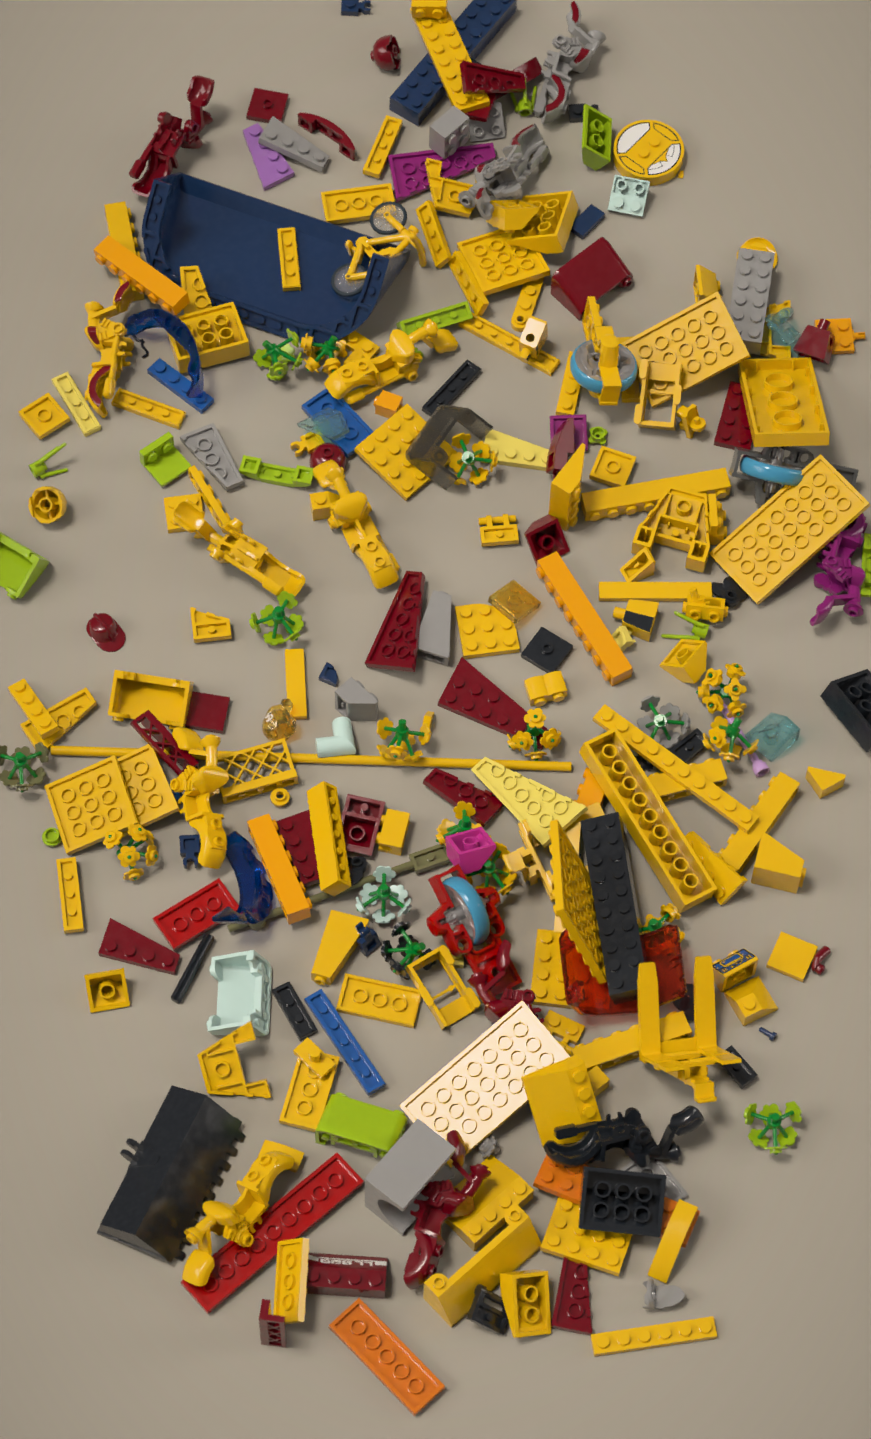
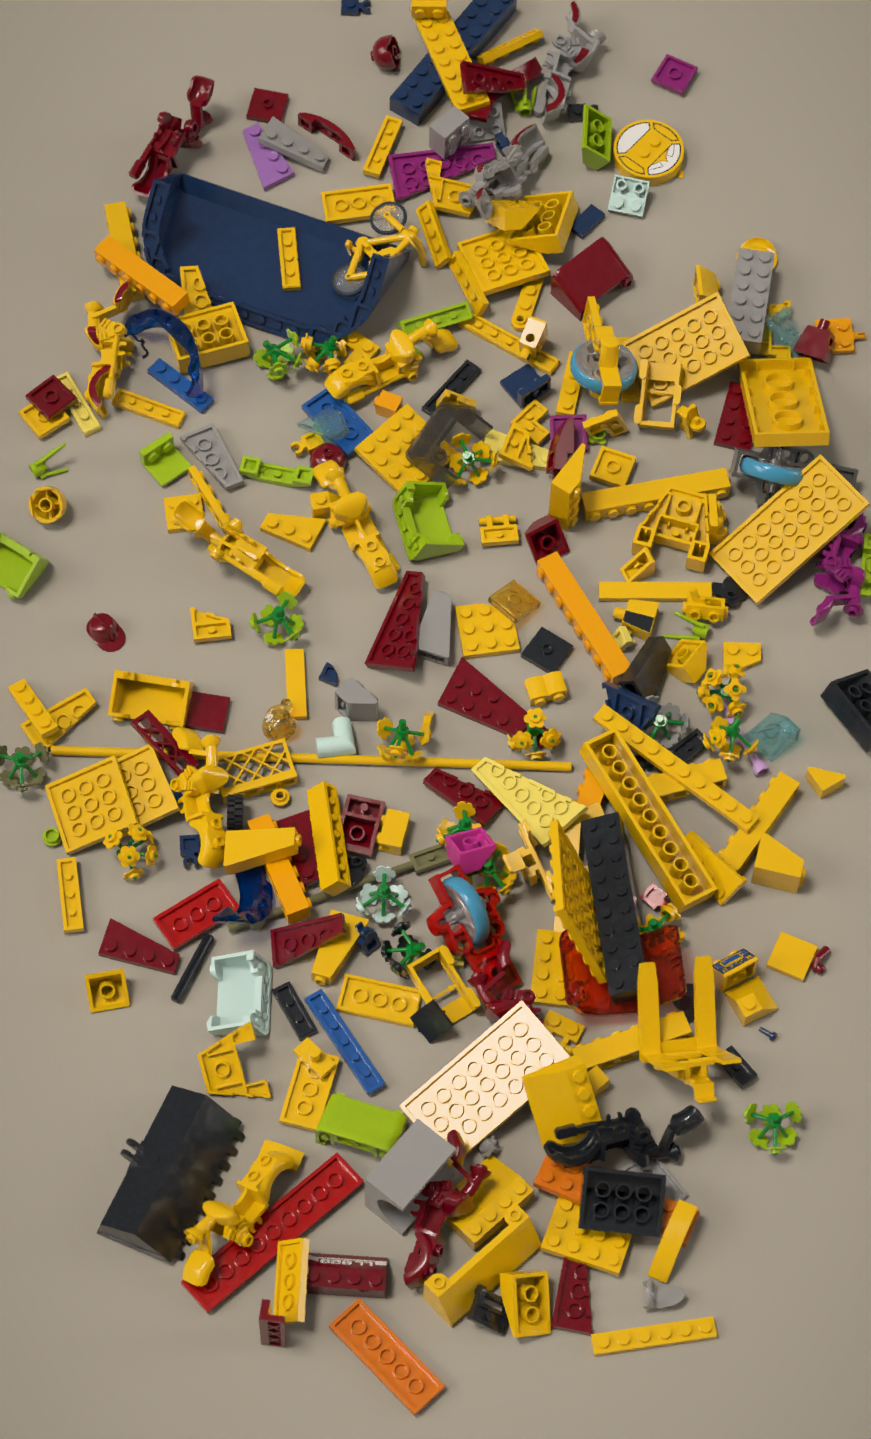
none -> dark red tile [25,374,78,422]
none -> yellow slope [223,827,302,875]
none -> black tyre [227,794,244,830]
none -> yellow wing [260,513,327,552]
none -> dark red wing [270,913,346,969]
none -> lime windscreen [392,481,464,561]
none -> black piece [409,999,454,1043]
none -> yellow wing [436,389,476,414]
none -> yellow plate [475,28,544,65]
none -> dark blue plate [495,132,510,157]
none -> yellow wing [498,424,533,471]
none -> dark blue bracket [500,364,551,408]
none -> yellow plate [510,399,550,446]
none -> yellow plate [582,409,629,437]
none -> dark blue wing [602,681,661,733]
none -> black slope [619,636,672,698]
none -> plate [640,882,668,911]
none -> magenta plate [651,54,698,96]
none -> yellow wing [722,642,761,678]

